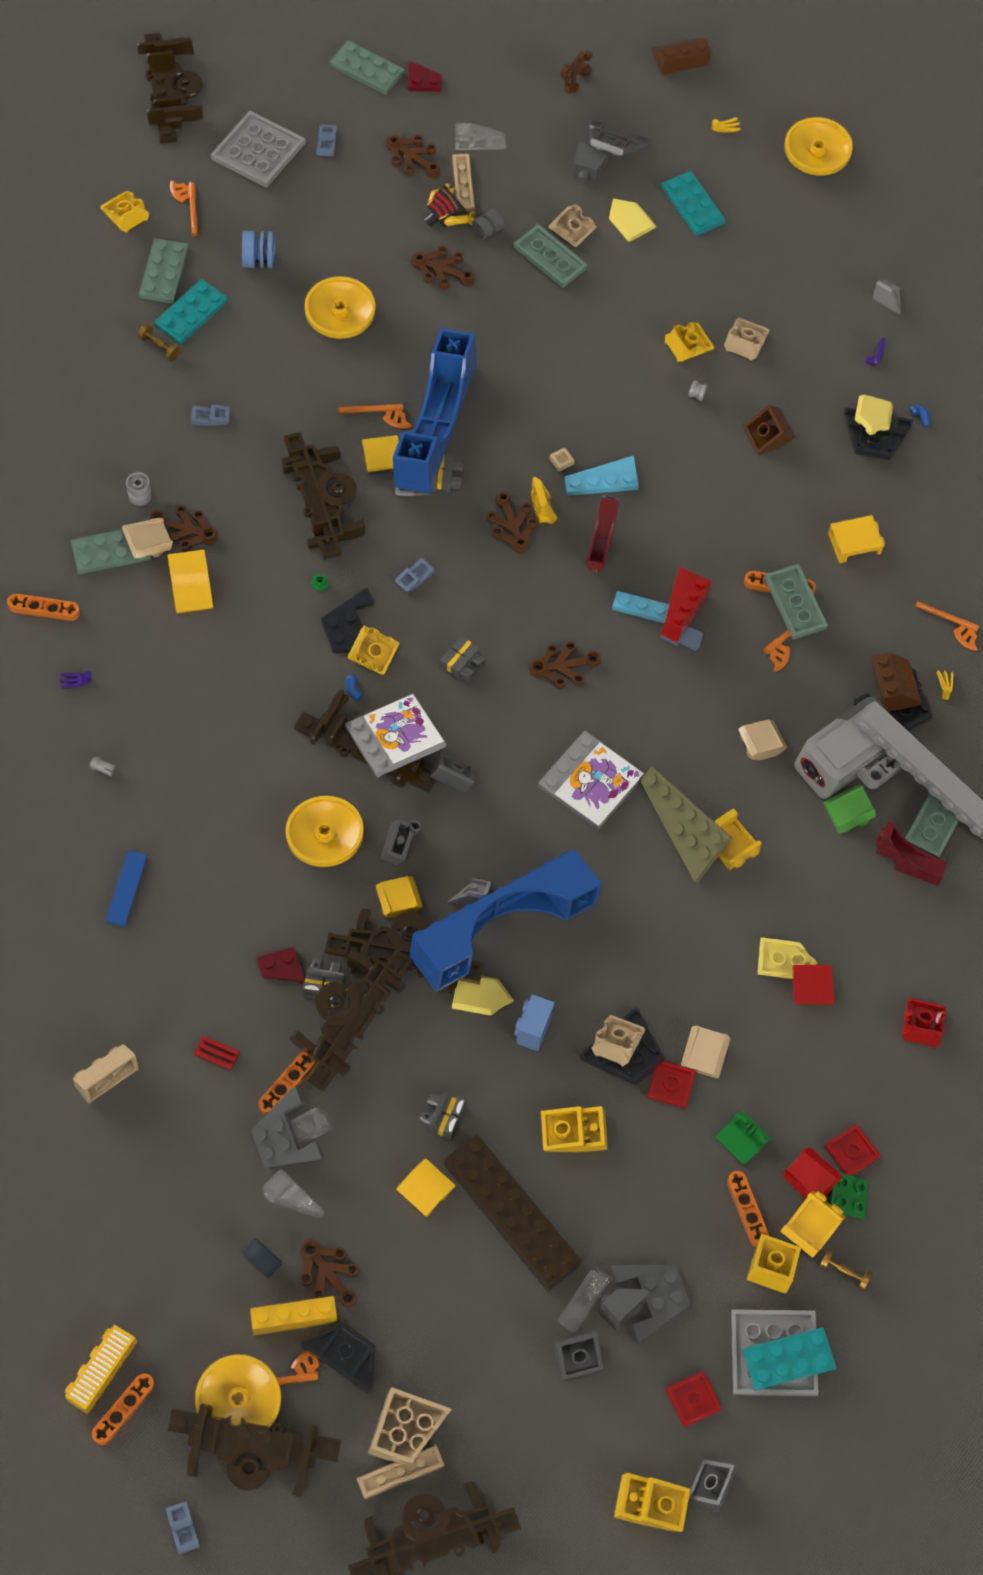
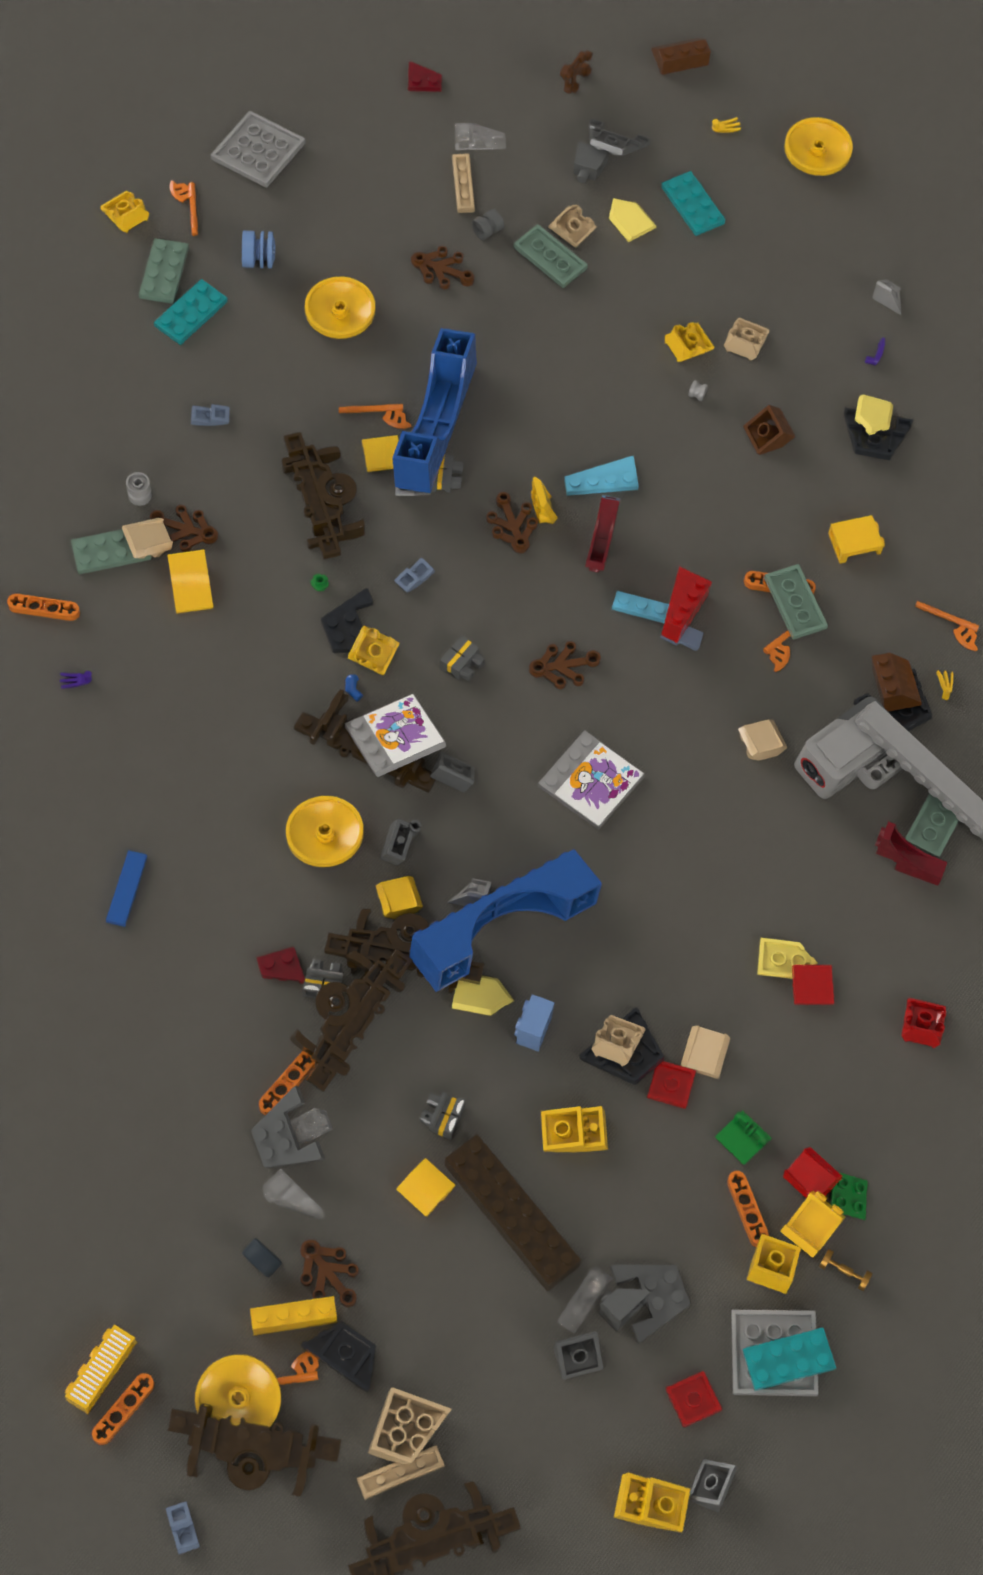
tan slope [73,1044,139,1104] -> none
light grey pin [90,757,116,777] -> none
dark brown piece [137,33,203,144] -> none
pearl gold wheel [138,323,181,361] -> none
red tile [194,1036,240,1071] -> none
sand blue slope [317,124,337,157] -> none
sand green plate [330,40,404,95] -> none
reddish brown plant [386,134,440,178] -> none
torso [424,184,476,227] -> none
tan plate [549,447,574,472] -> none
olive wing [640,766,733,883] -> none
yellow panel [715,808,762,871] -> none
bright green slope [823,784,876,834] -> none
red tile [824,1124,881,1176] -> none
blue arm [910,404,932,427] -> none

